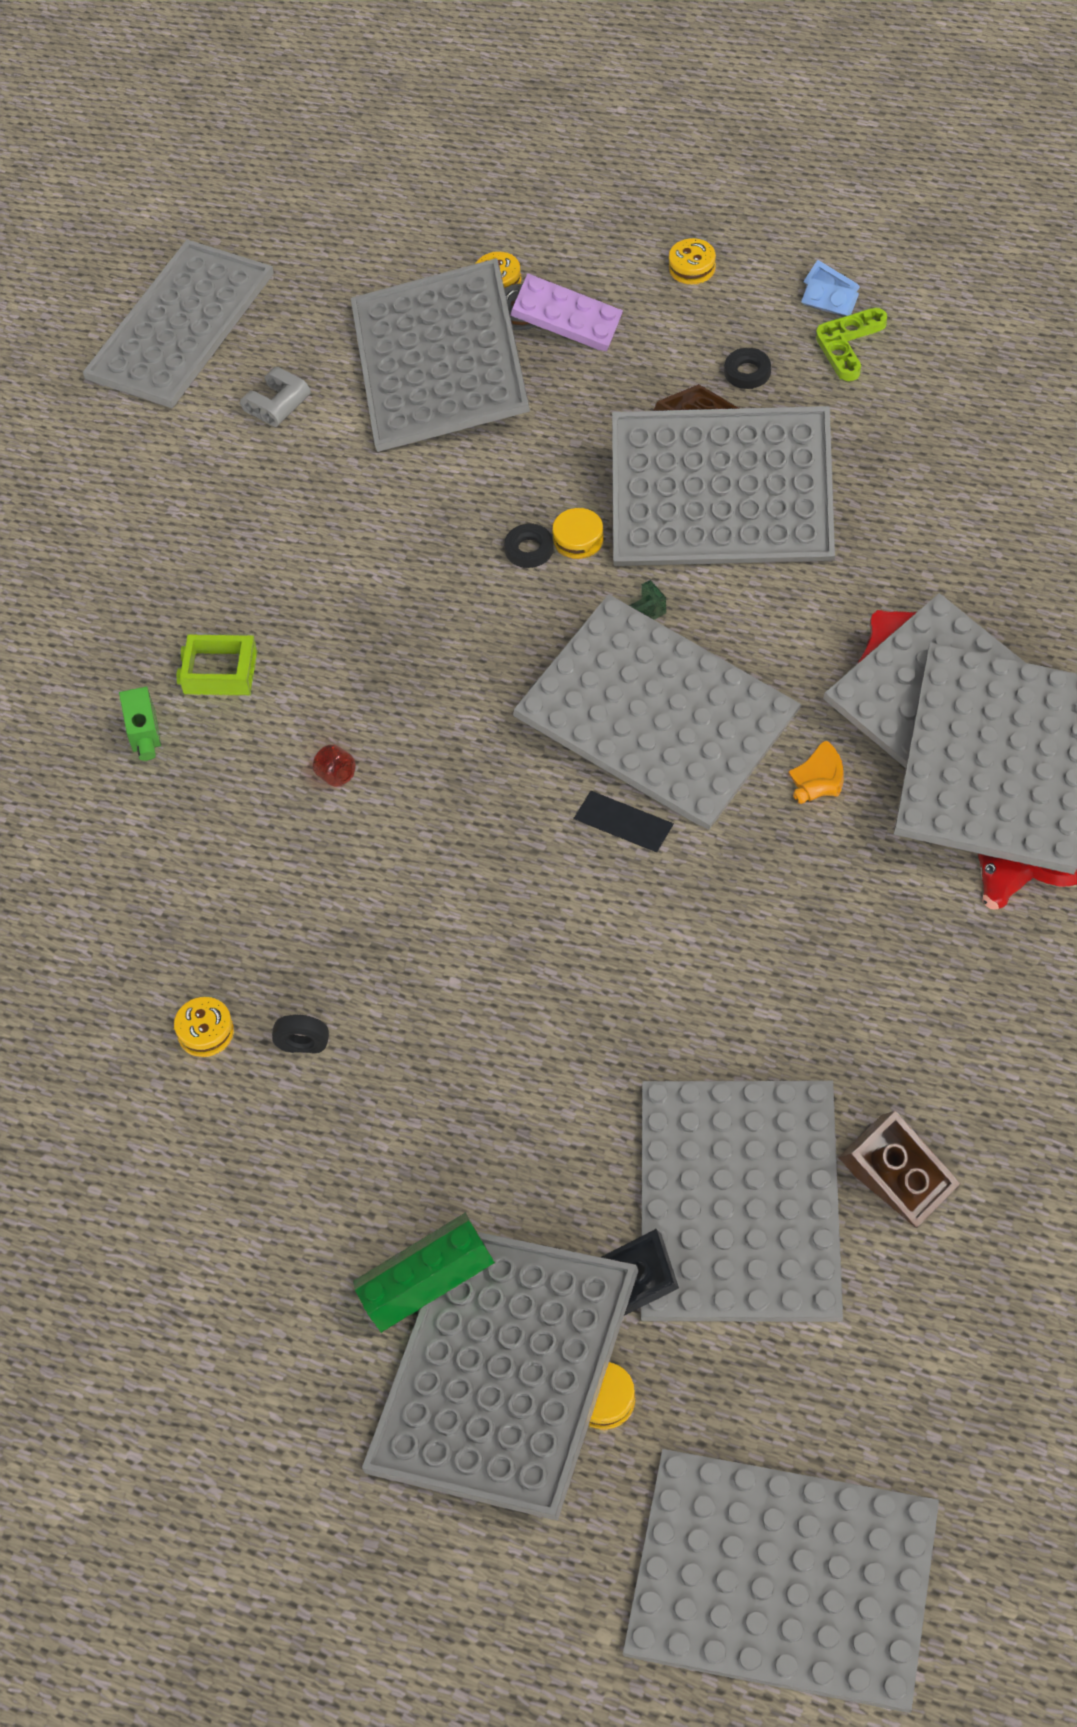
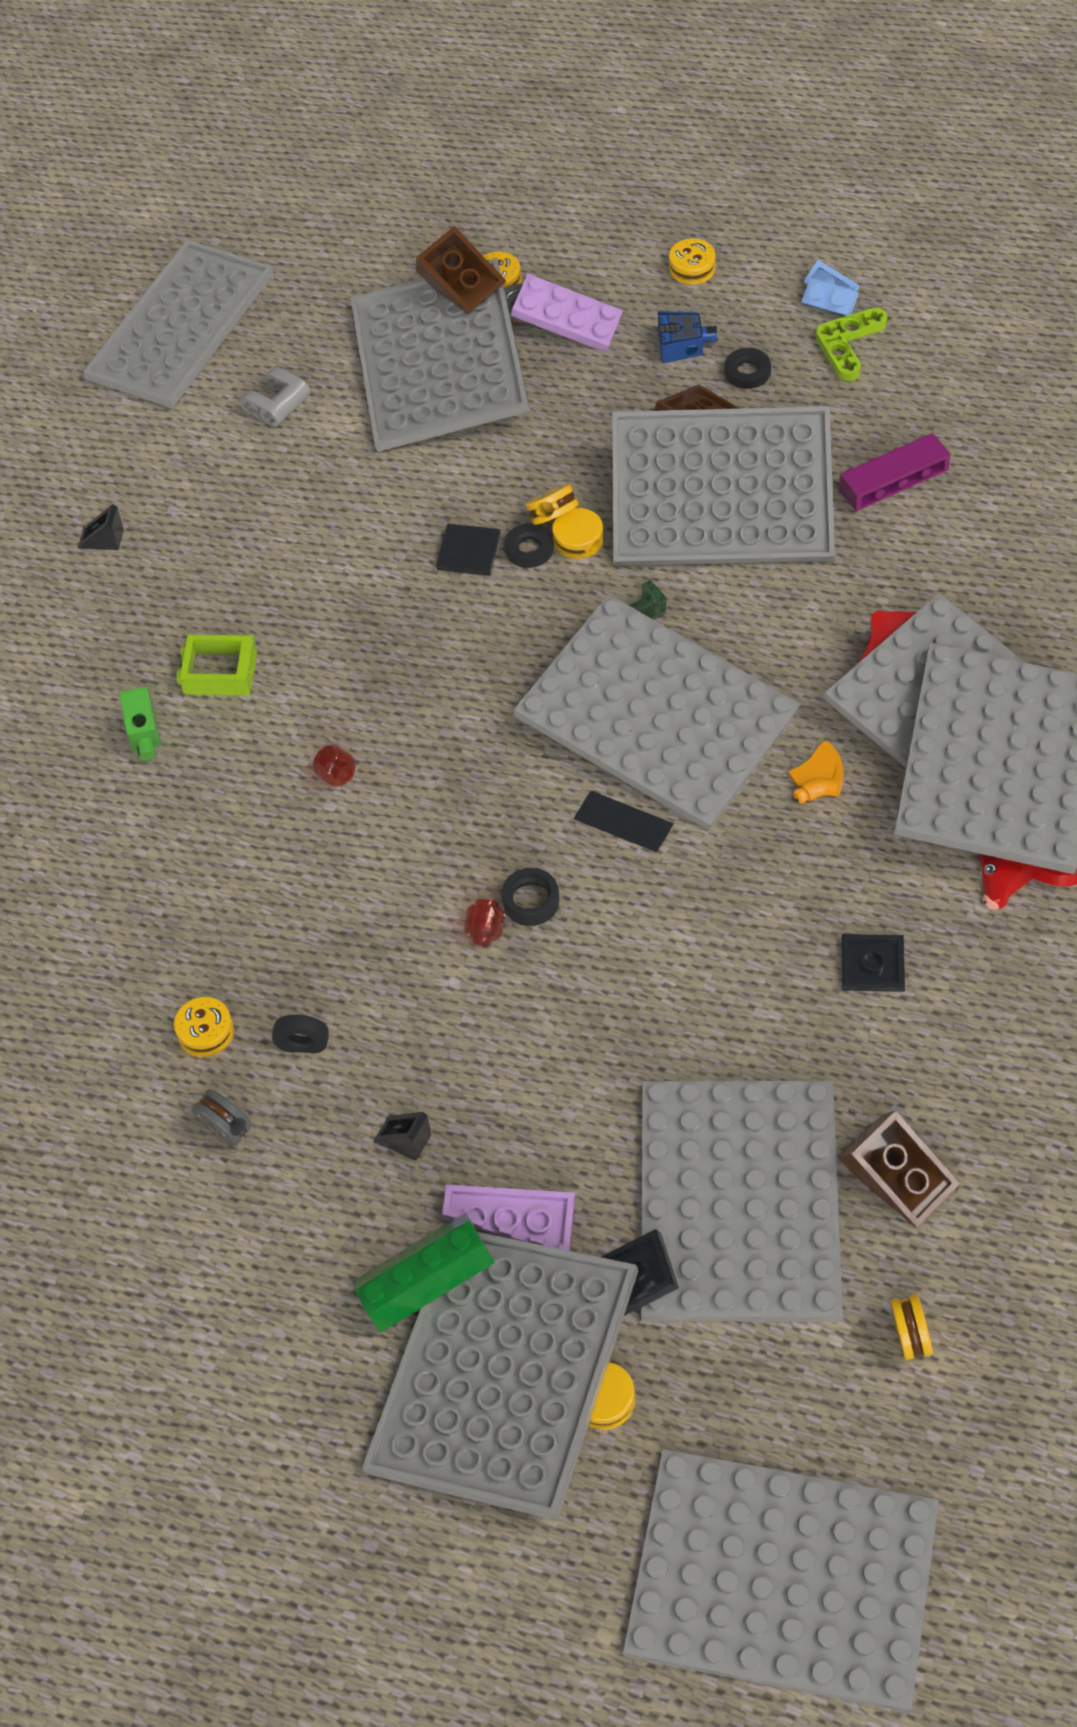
none -> black slope [78,504,124,550]
none -> dark grey head [191,1089,252,1146]
none -> black slope [373,1112,431,1161]
none -> reddish brown slope [416,226,506,314]
none -> black tile [436,524,501,576]
none -> lavender wing [442,1185,575,1251]
none -> clear red head [464,899,505,946]
none -> black tyre [502,868,560,926]
none -> yellow head [525,483,579,525]
none -> torso [658,311,718,363]
none -> magenta brick [839,433,951,512]
none -> black tile [842,934,905,992]
none -> yellow head [890,1293,933,1361]

